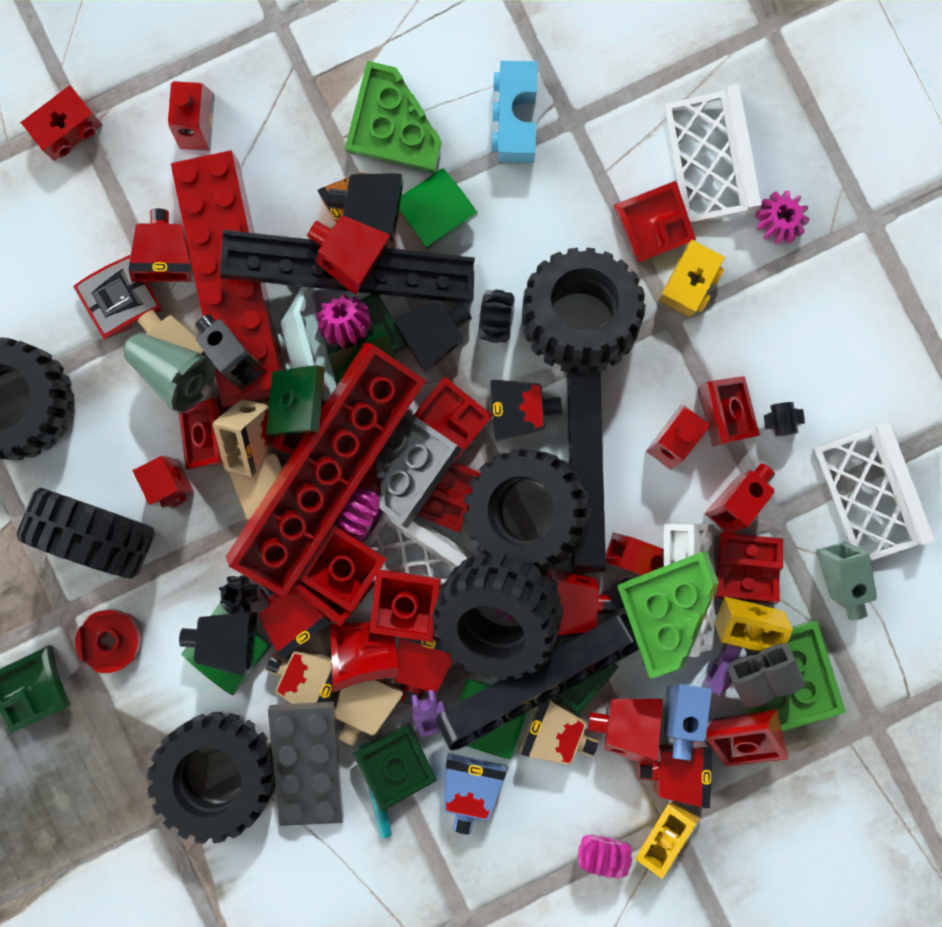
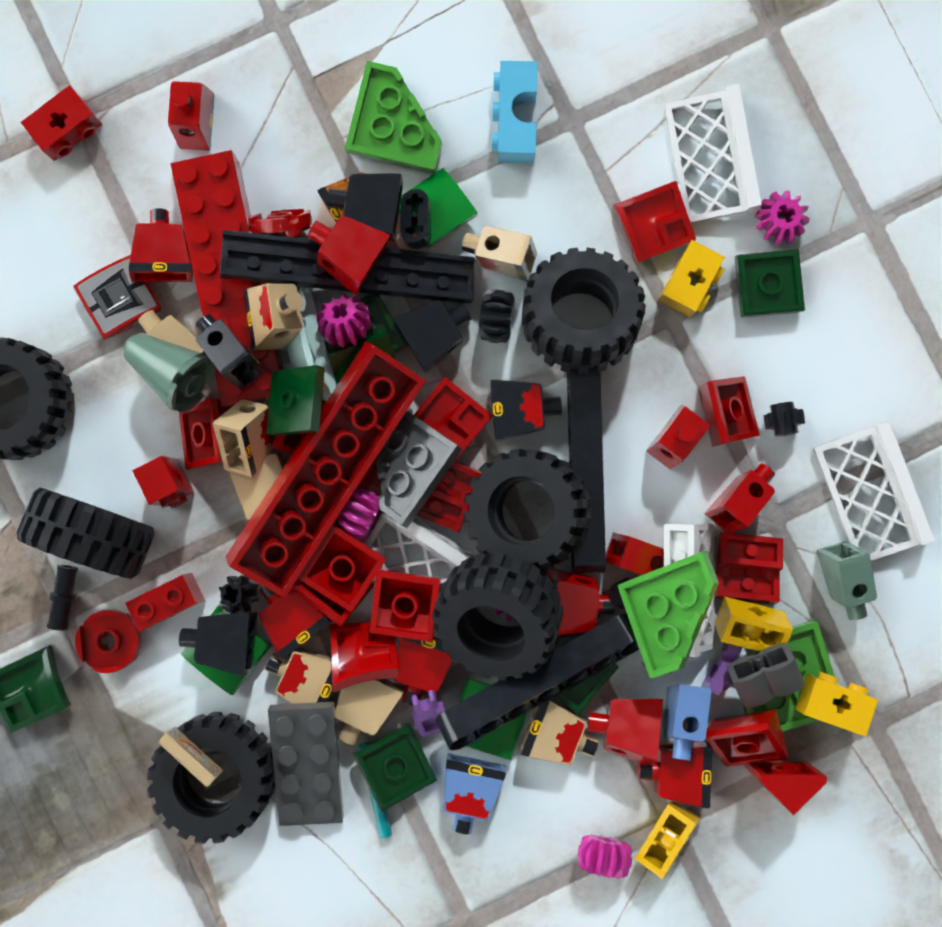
none -> black pin [47,565,78,631]
none -> red brick [125,573,205,632]
none -> tan tile [158,727,223,787]
none -> tan torso [243,283,303,350]
none -> red plate [248,209,312,237]
none -> black beam [400,189,431,250]
none -> tan torso [462,226,537,281]
none -> dark green plate [735,249,805,318]
none -> red slope [745,761,827,816]
none -> yellow brick [795,672,878,737]

